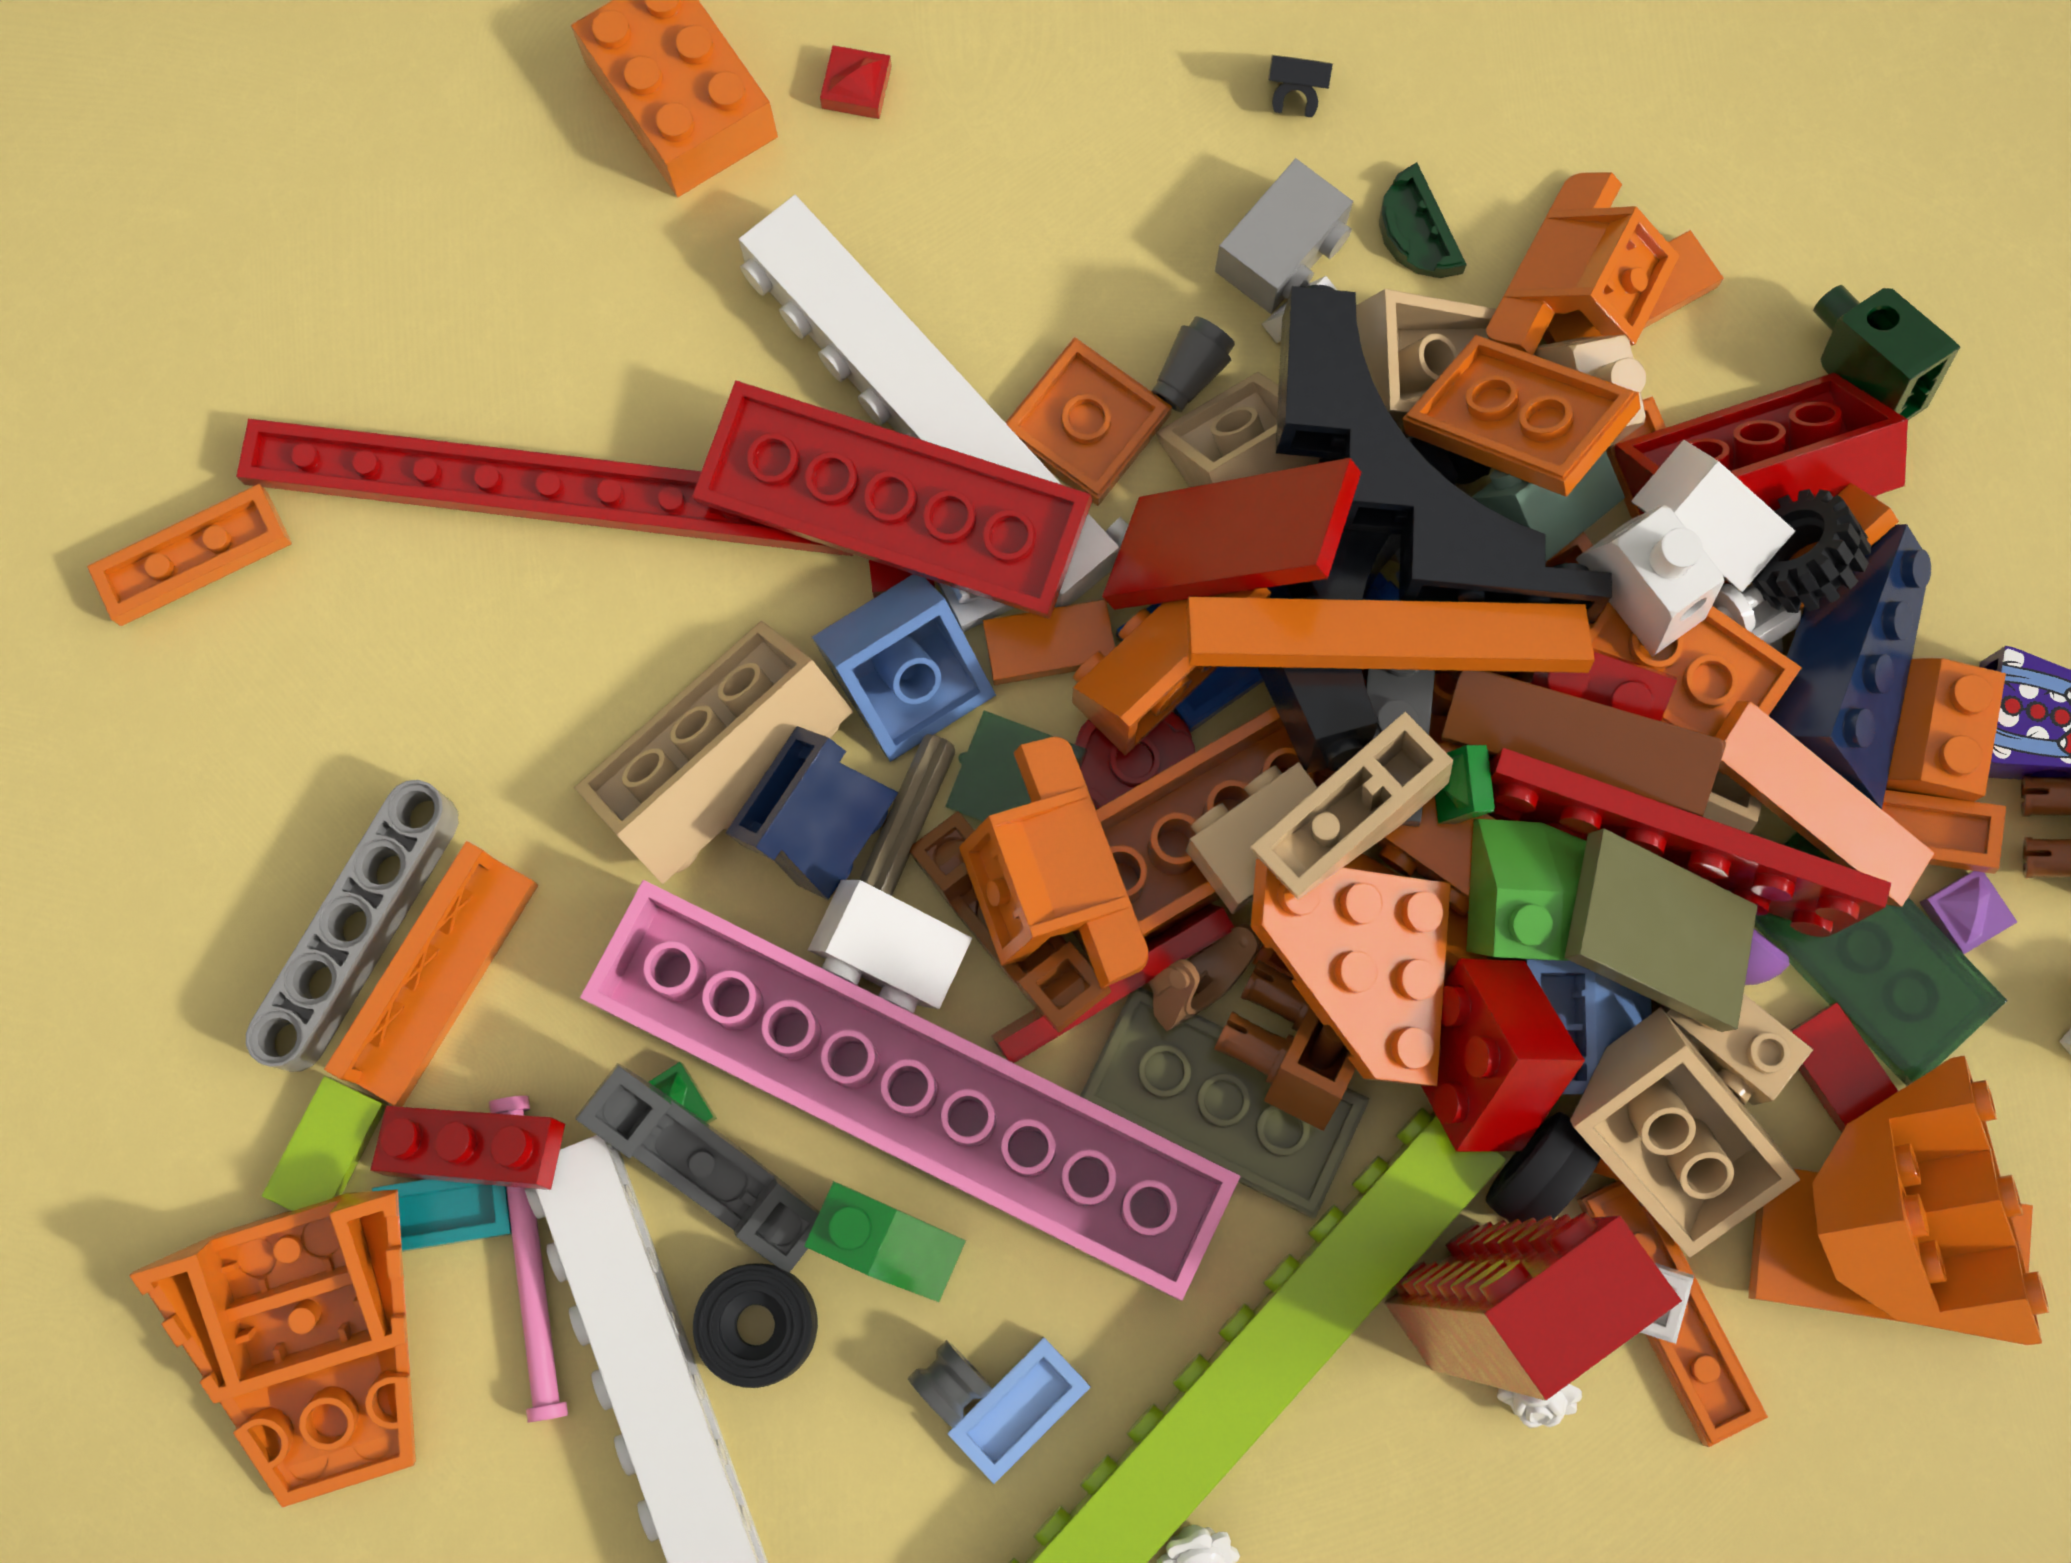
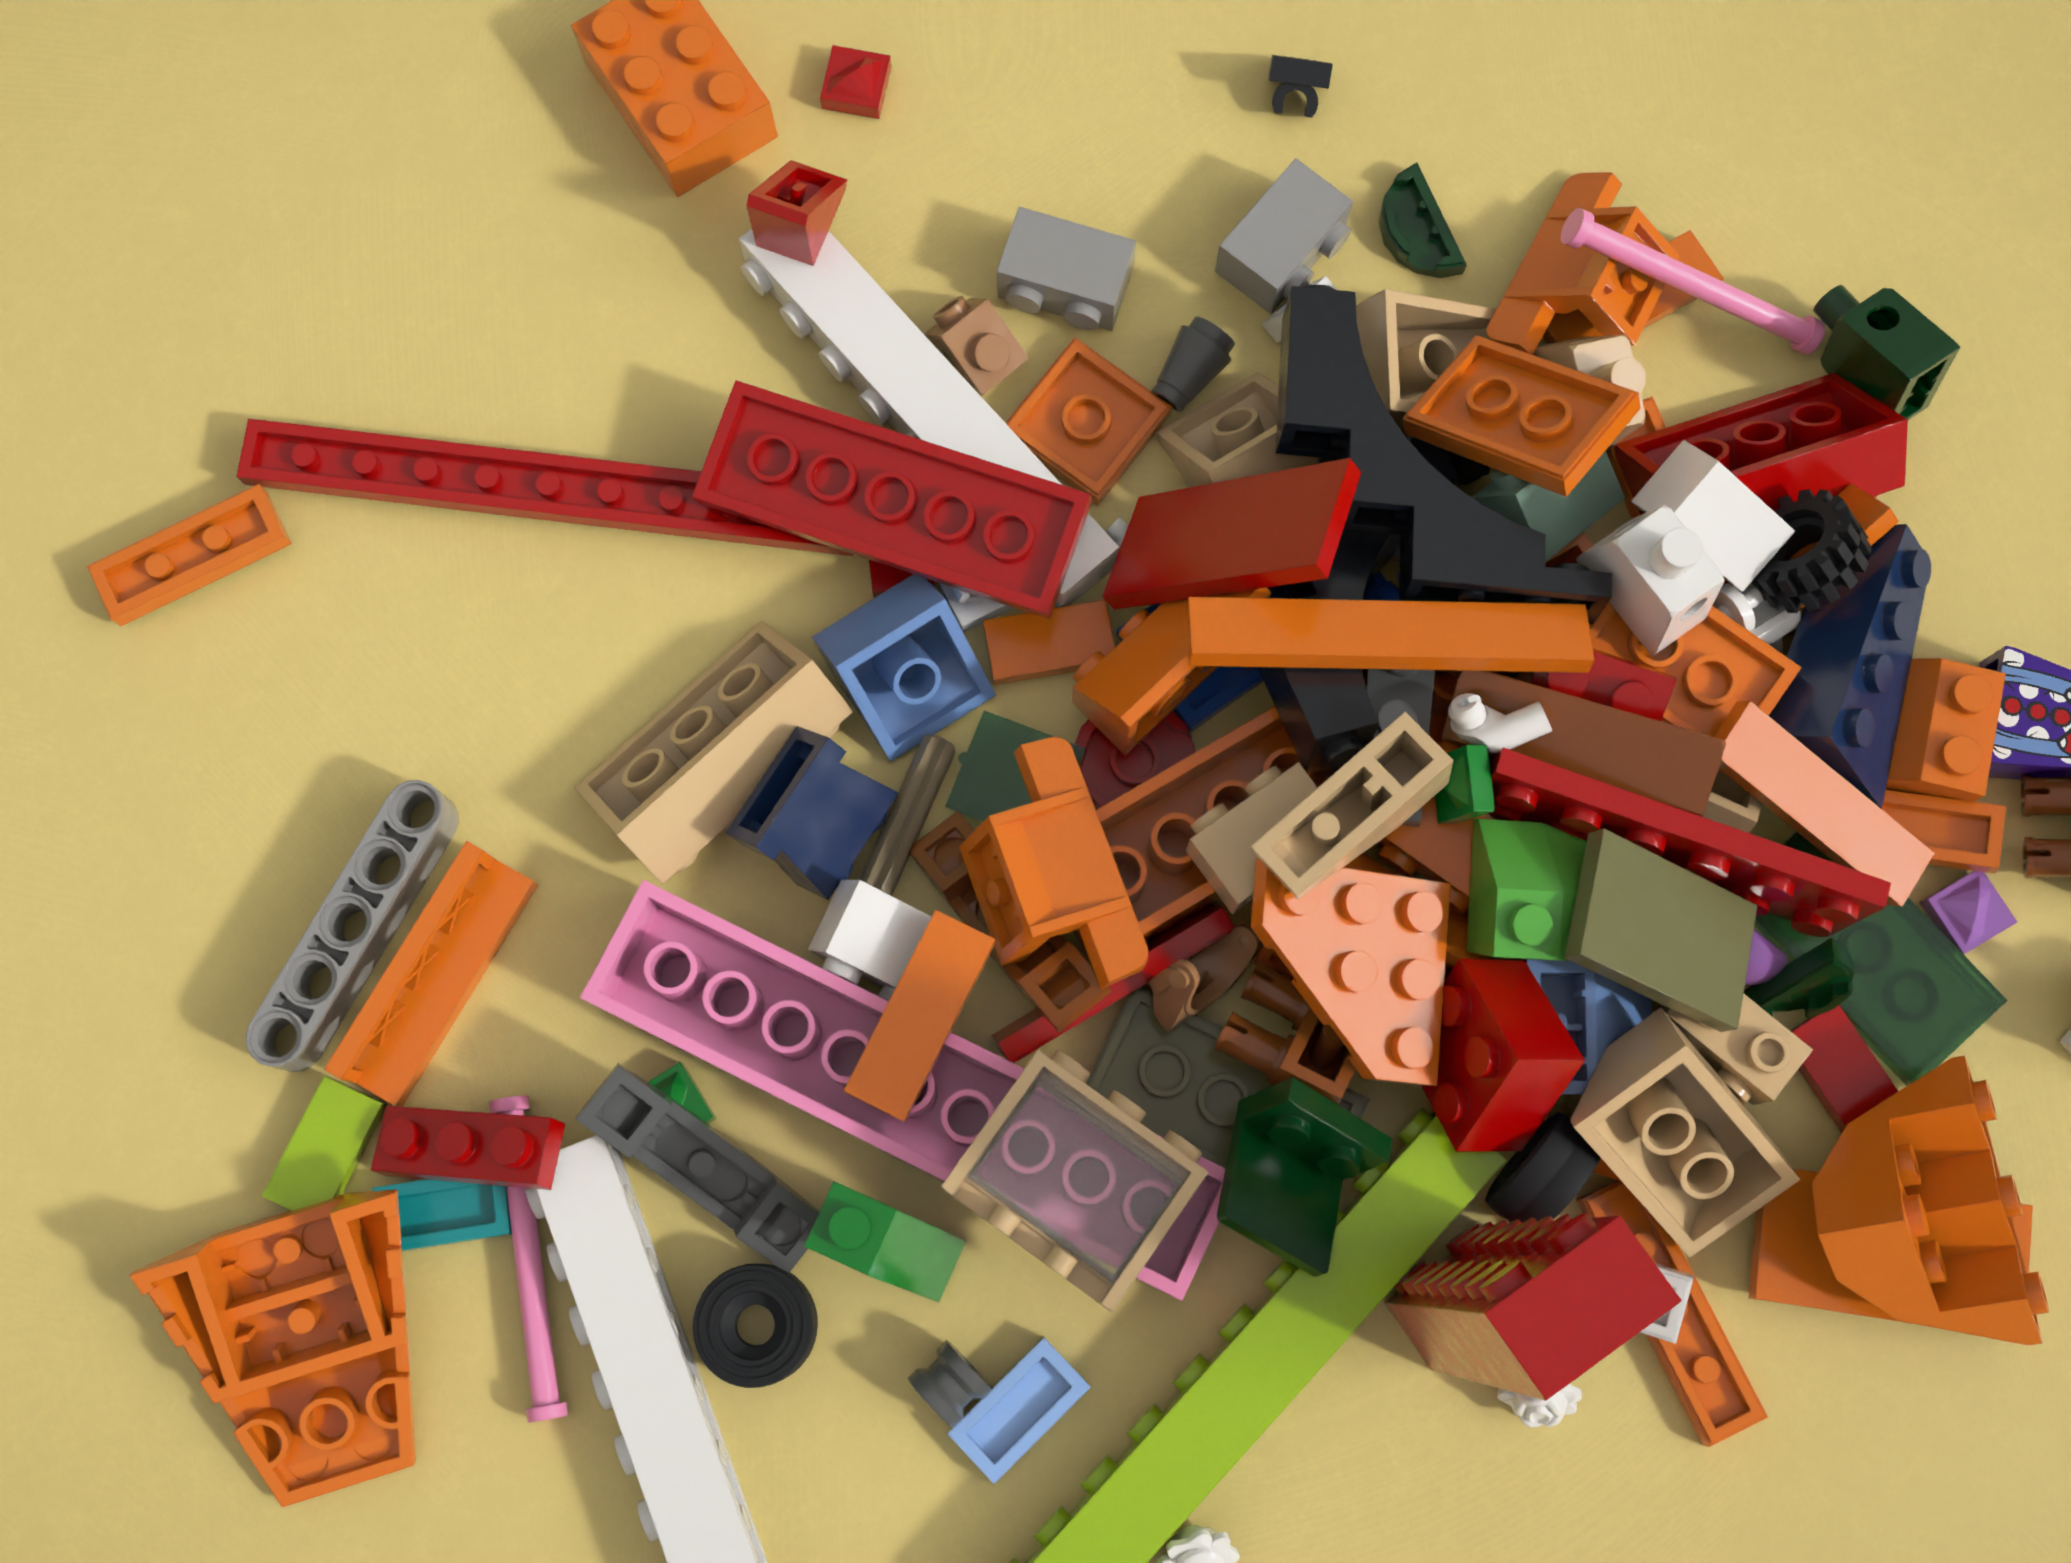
none -> red slope [746,160,848,266]
none -> orange tile [843,910,996,1123]
none -> medium nougat bracket [924,296,1029,396]
none -> clear window [941,1050,1209,1312]
none -> light grey brick [997,207,1136,331]
none -> dark green bracket [1217,1077,1392,1277]
none -> white arm [1448,693,1552,753]
none -> bright pink bar [1561,208,1825,355]
none -> dark green tile [1744,937,1855,1018]

